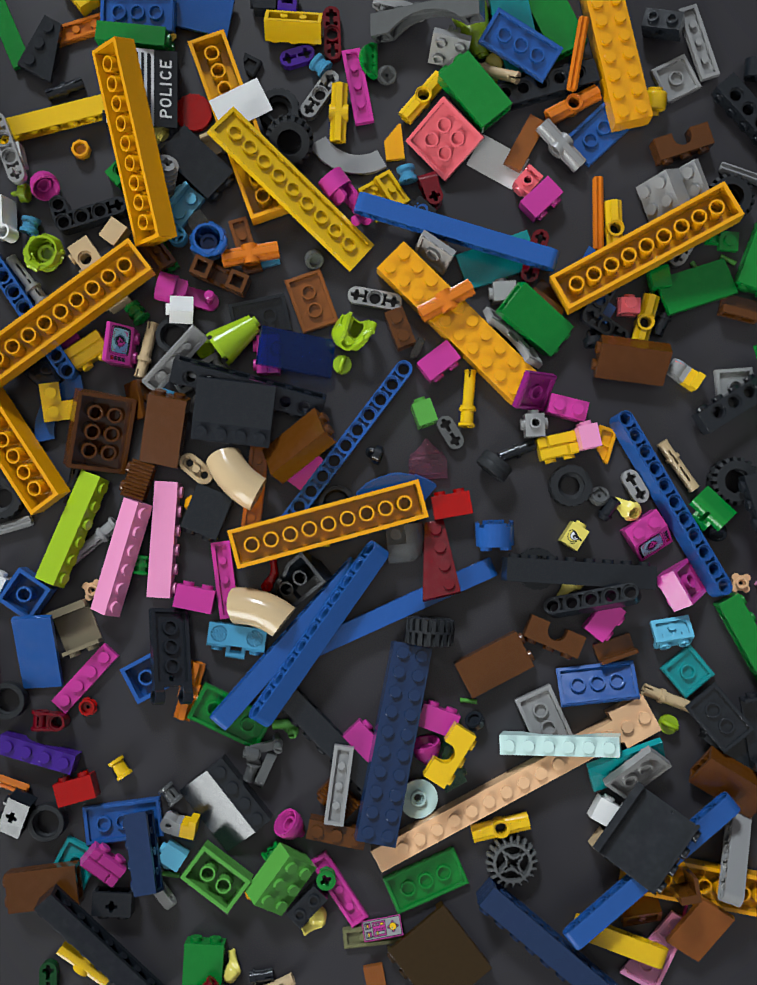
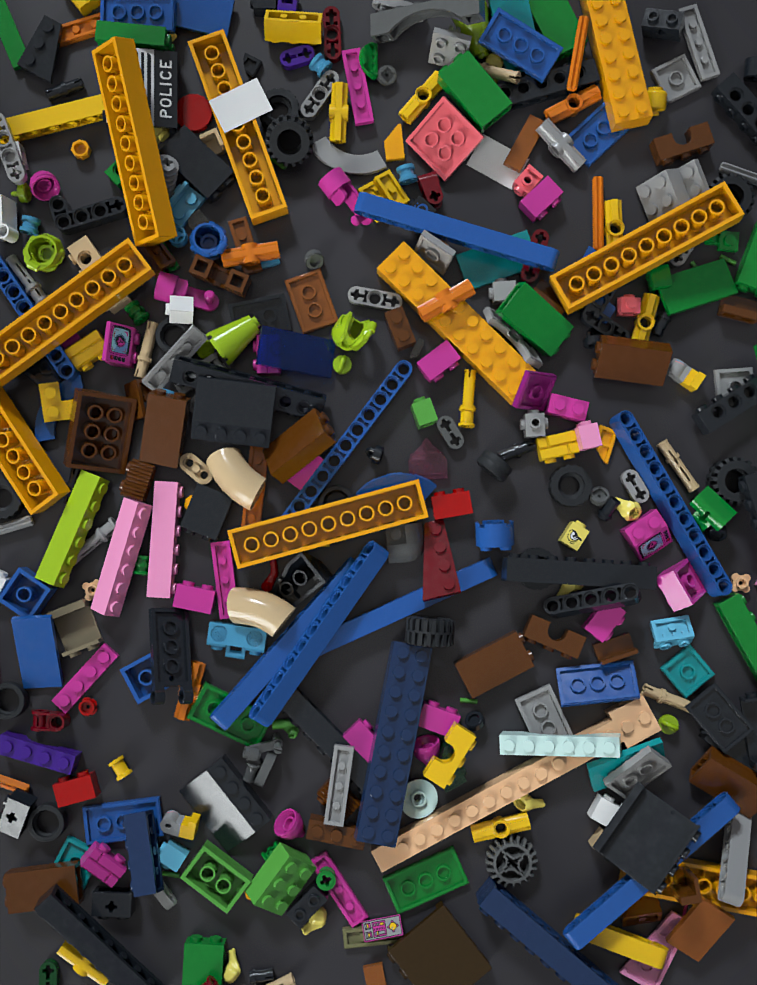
tan panel [99,217,131,248] -> none
dark grey bush [157,781,183,808] -> none
yellow plate [207,106,374,272] -> none
none -> light yellow animal [513,794,545,812]

